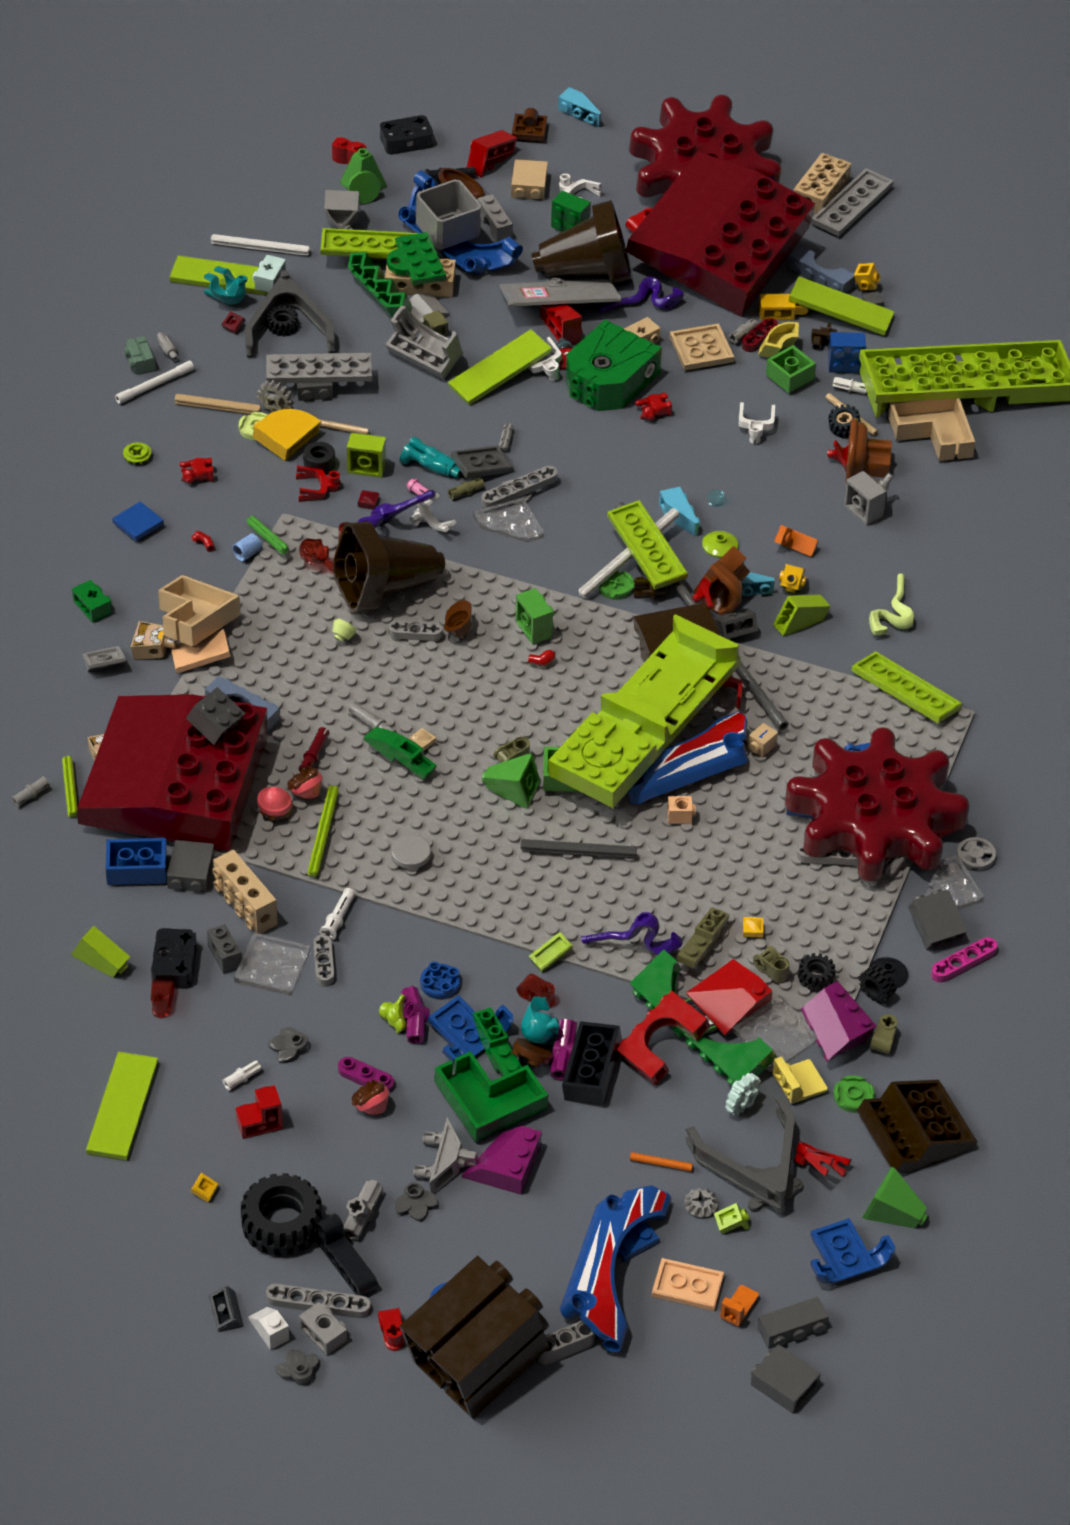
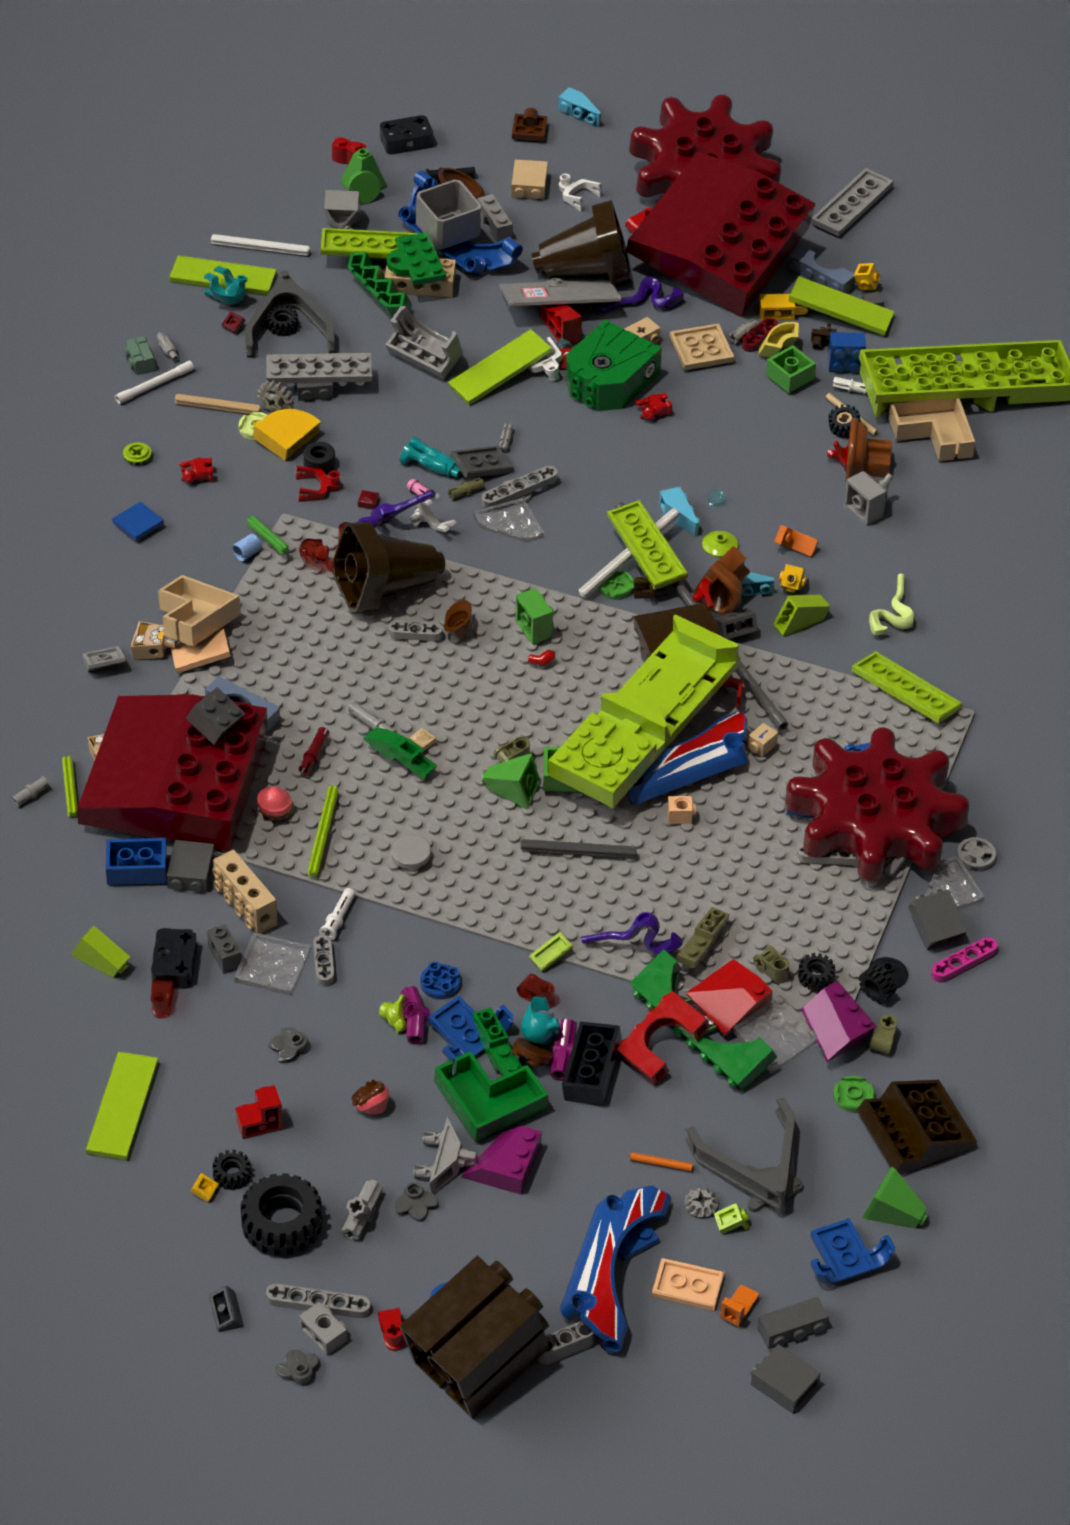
green brick [72,580,112,623] -> none
red arm [191,531,215,552] -> none
white axle [222,1060,262,1091] -> none
white slope [248,1307,289,1350] -> none
light aqua brick [253,255,286,292] -> none
hair [287,766,323,799] -> none
black beam [316,1213,378,1296] -> none
tan piece [319,419,369,435] -> none
yellowish green cone [332,618,357,642] -> none
magenta plate [338,1057,394,1092] -> none
lime brick [347,433,386,478] -> none
light grey slope [409,293,449,324] -> none
olive brick [423,310,448,336] -> none
red wedge [466,130,517,177] -> none
green brick [551,190,591,232] -> none
light aqua gear [725,1073,761,1116] -> none
white piece [739,402,775,444] -> none
yellow tile [743,917,763,938] -> none
light yellow bracket [773,1056,827,1104] -> none
tan brick [793,153,852,214] -> none
red piece [793,1141,852,1177] -> none
none -> black tyre [212,1149,251,1190]

